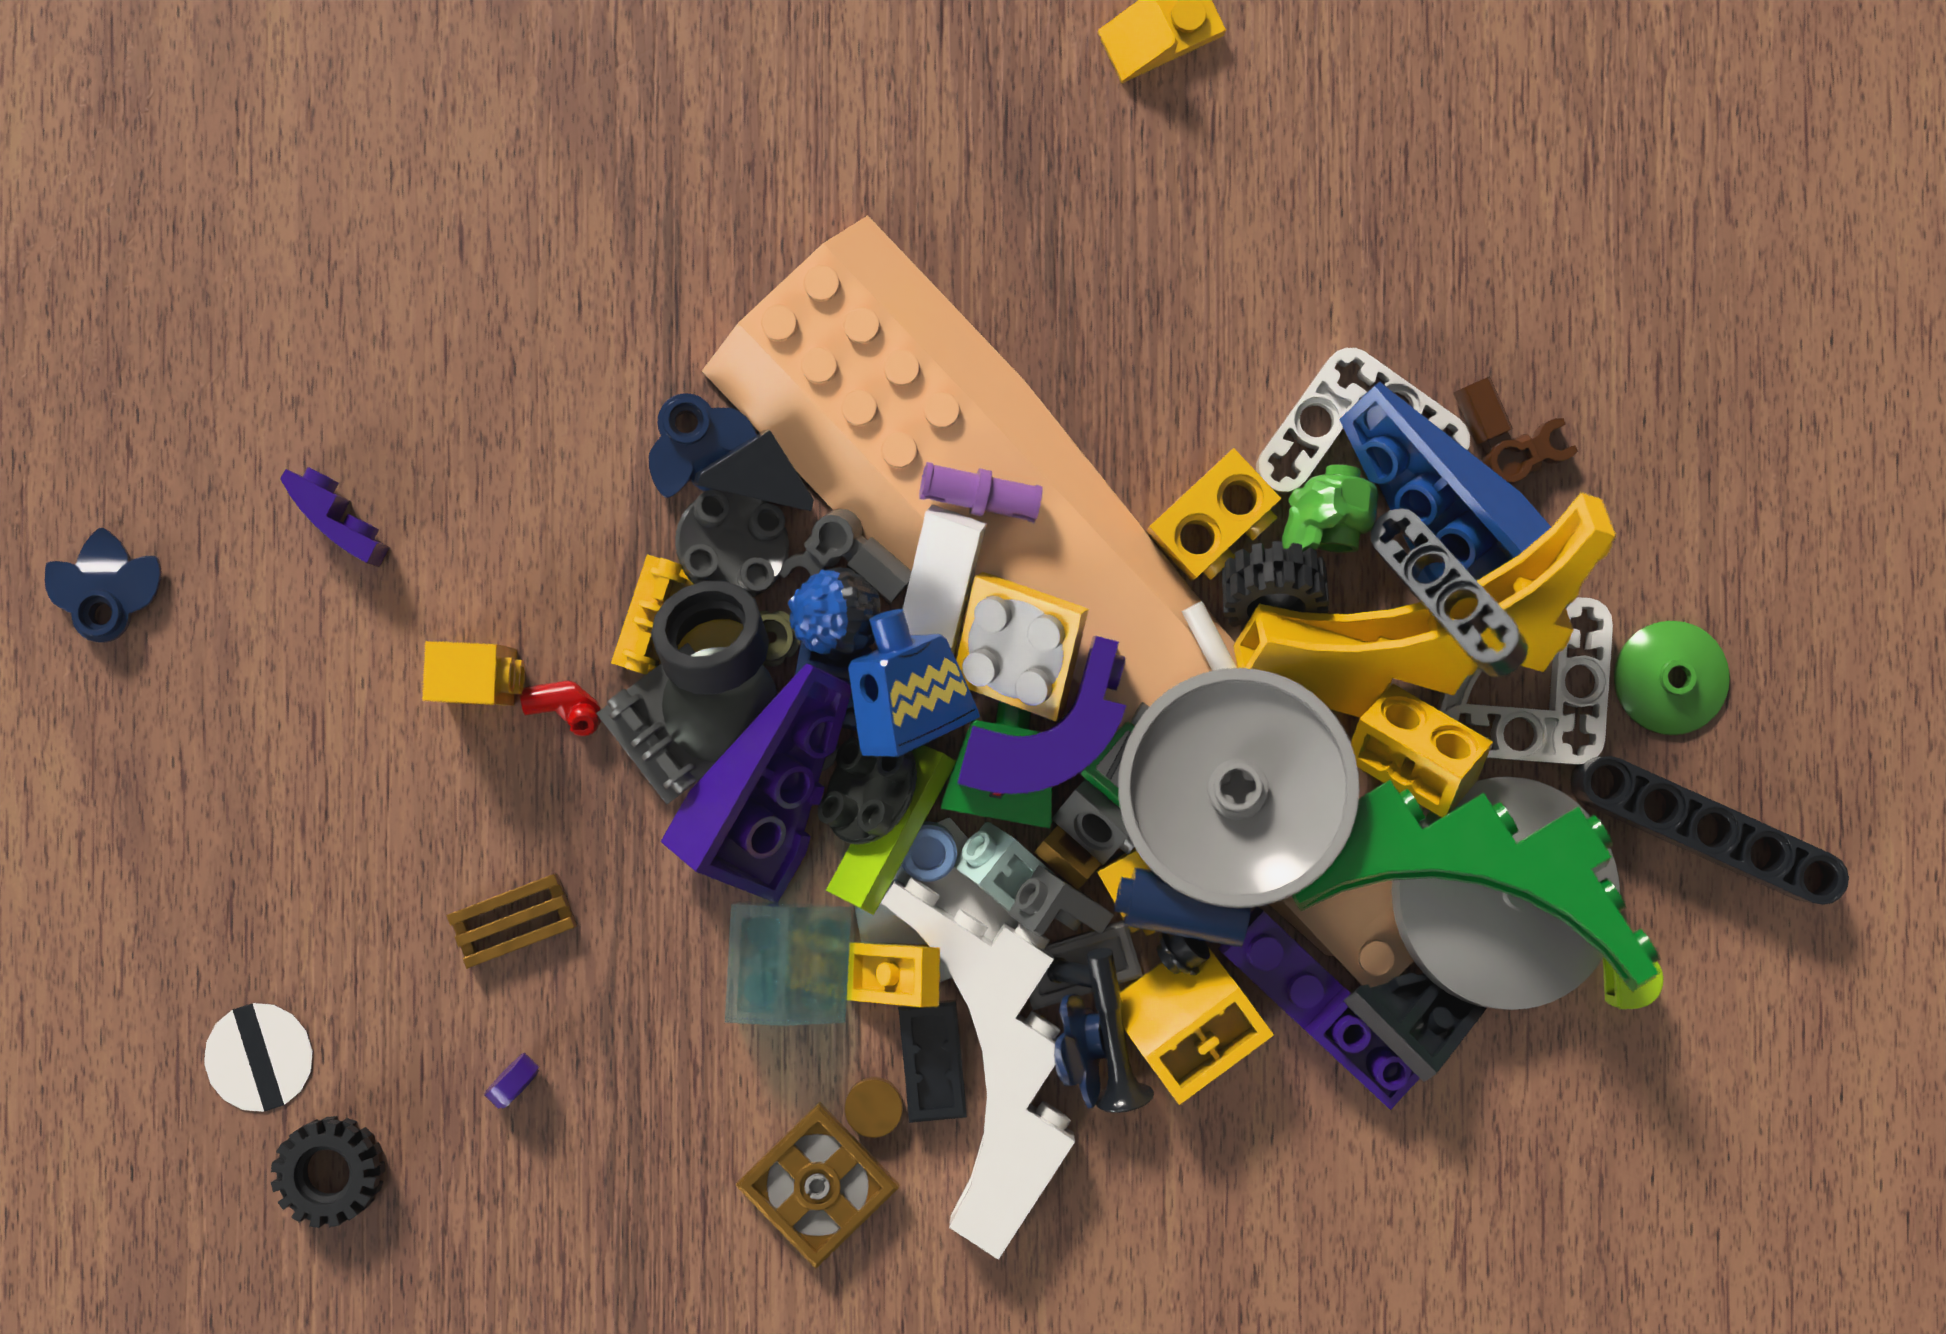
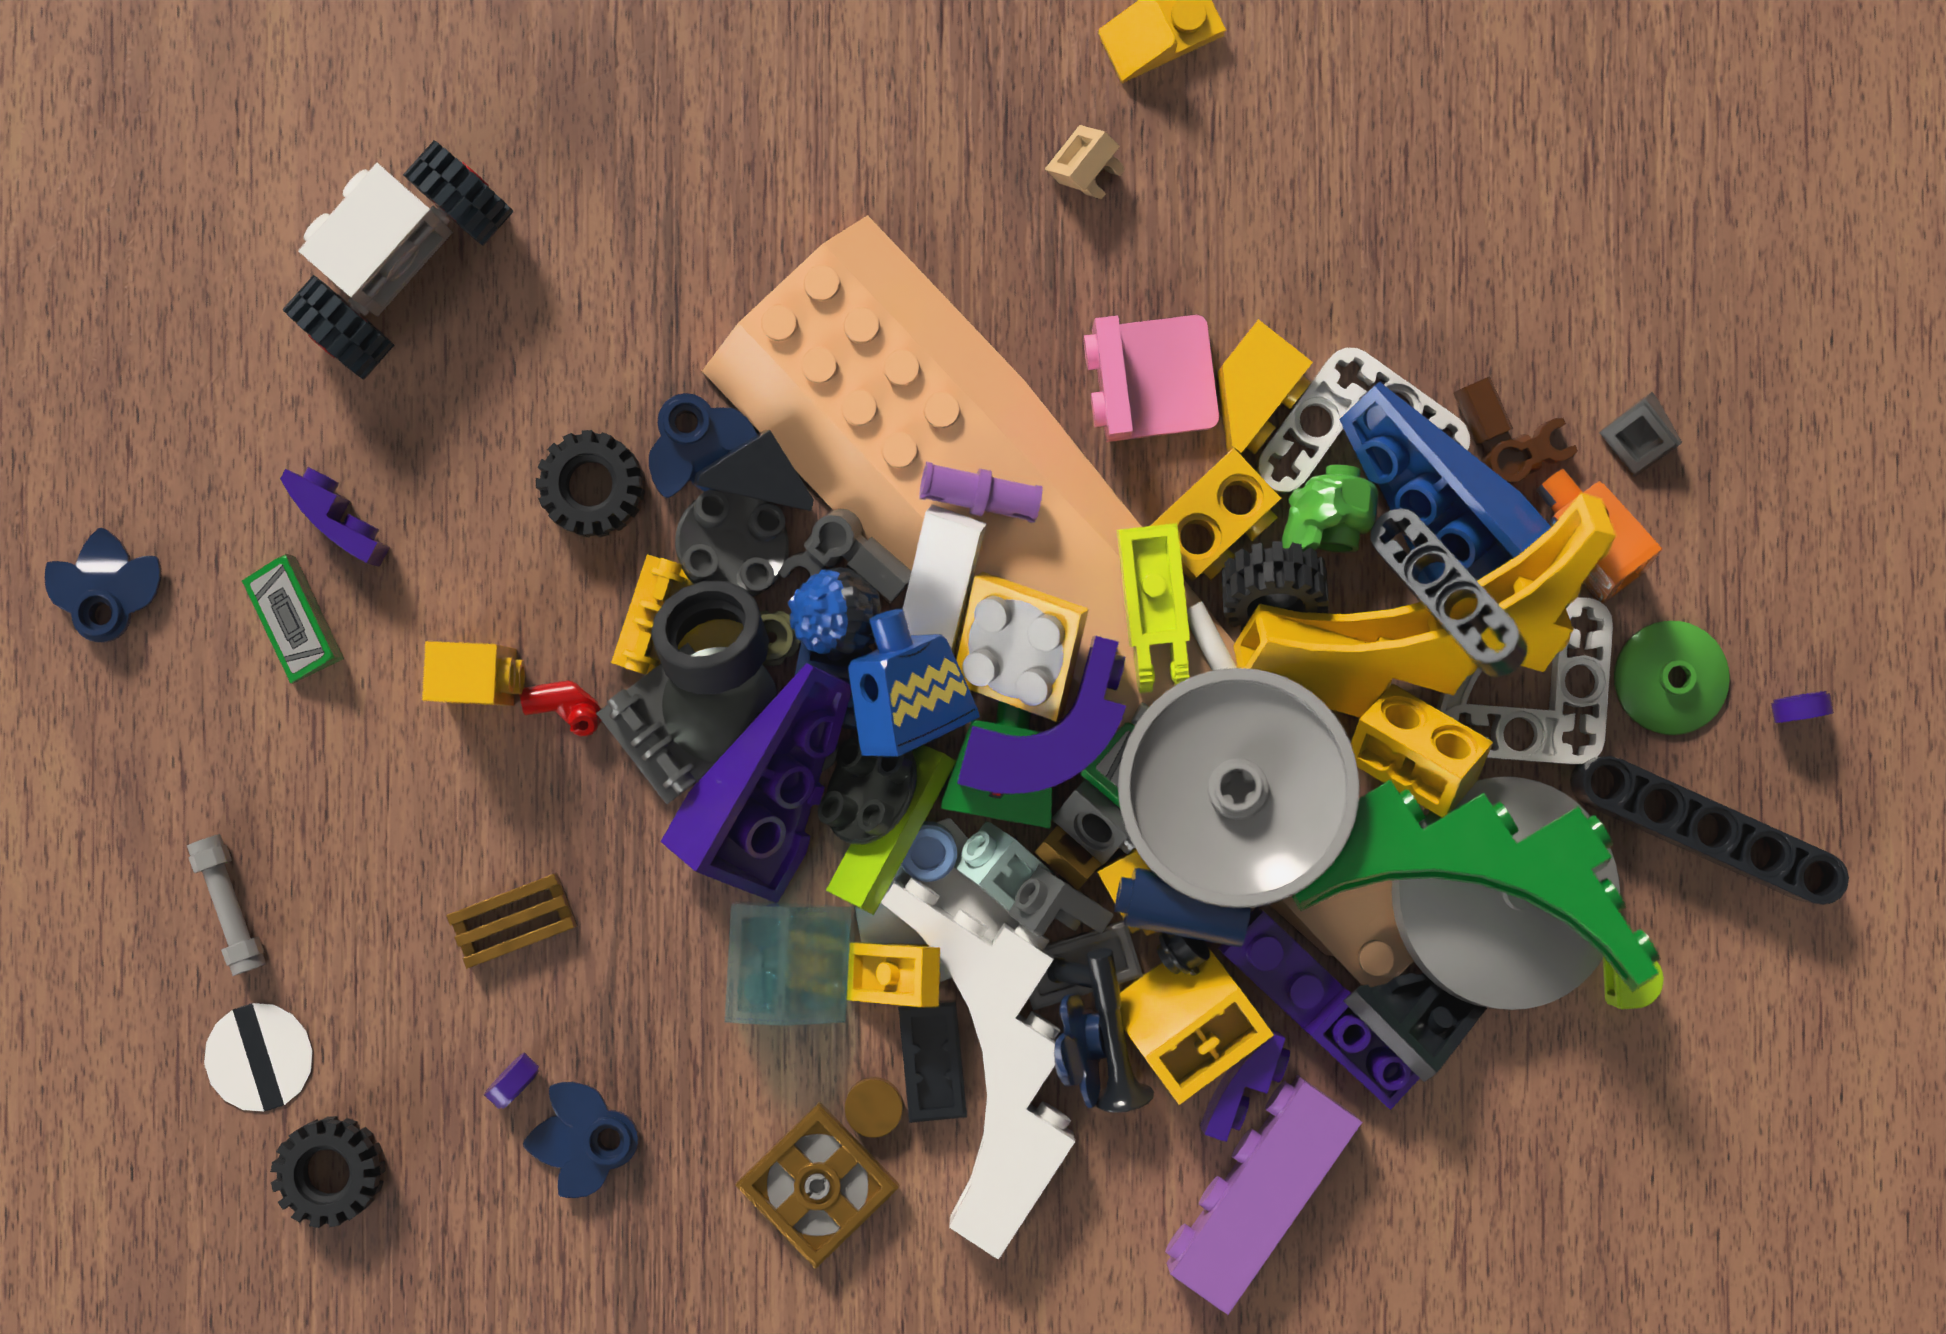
none -> light grey bar [187,834,266,976]
none -> slope [242,554,344,684]
none -> brick [283,140,514,380]
none -> dark blue plate [523,1082,639,1198]
none -> black tyre [536,430,645,538]
none -> tan tile [1045,125,1124,199]
none -> bright pink bracket [1084,315,1219,442]
none -> neon yellow hinge [1117,523,1190,693]
none -> medium lavender brick [1165,1075,1362,1315]
none -> dark purple slope [1200,1029,1290,1142]
none -> yellow slope [1217,319,1313,454]
none -> orange torso [1536,469,1662,604]
none -> dark grey slope [1599,392,1682,477]
none -> dark purple tile [1771,691,1834,723]

